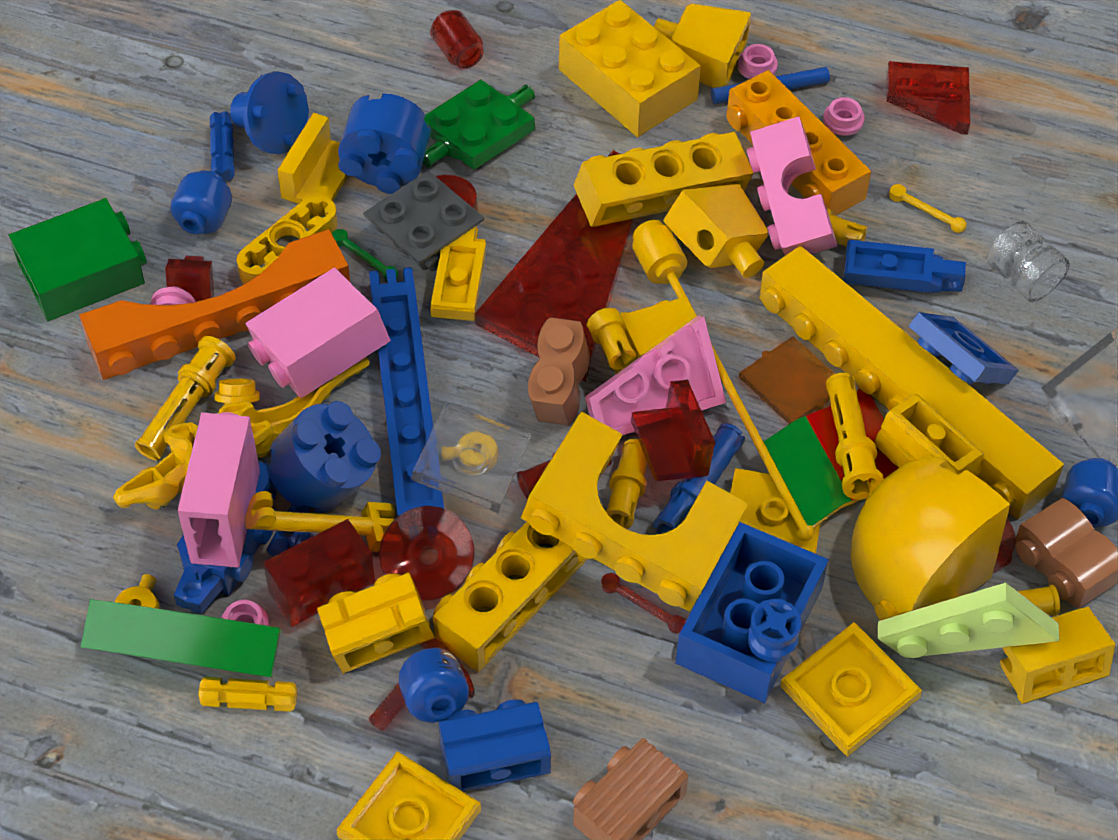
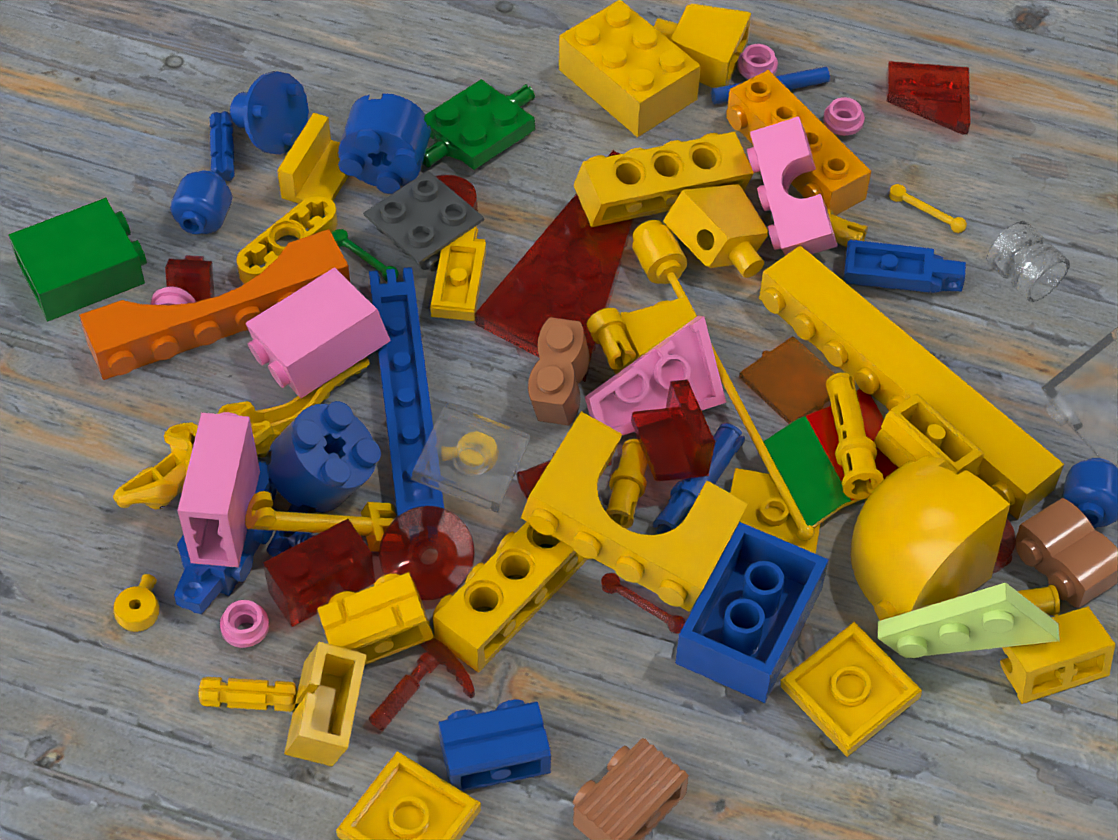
green slope [81,599,281,678] -> none
yellow pin [134,336,236,461] -> none
yellow plate [214,378,260,405] -> none
blue head [399,648,469,723] -> none
clear red brick [430,10,484,69] -> none
blue wheel [748,599,802,663] -> none
blue plate [908,312,1019,385] -> none
none -> yellow piece [284,641,367,767]

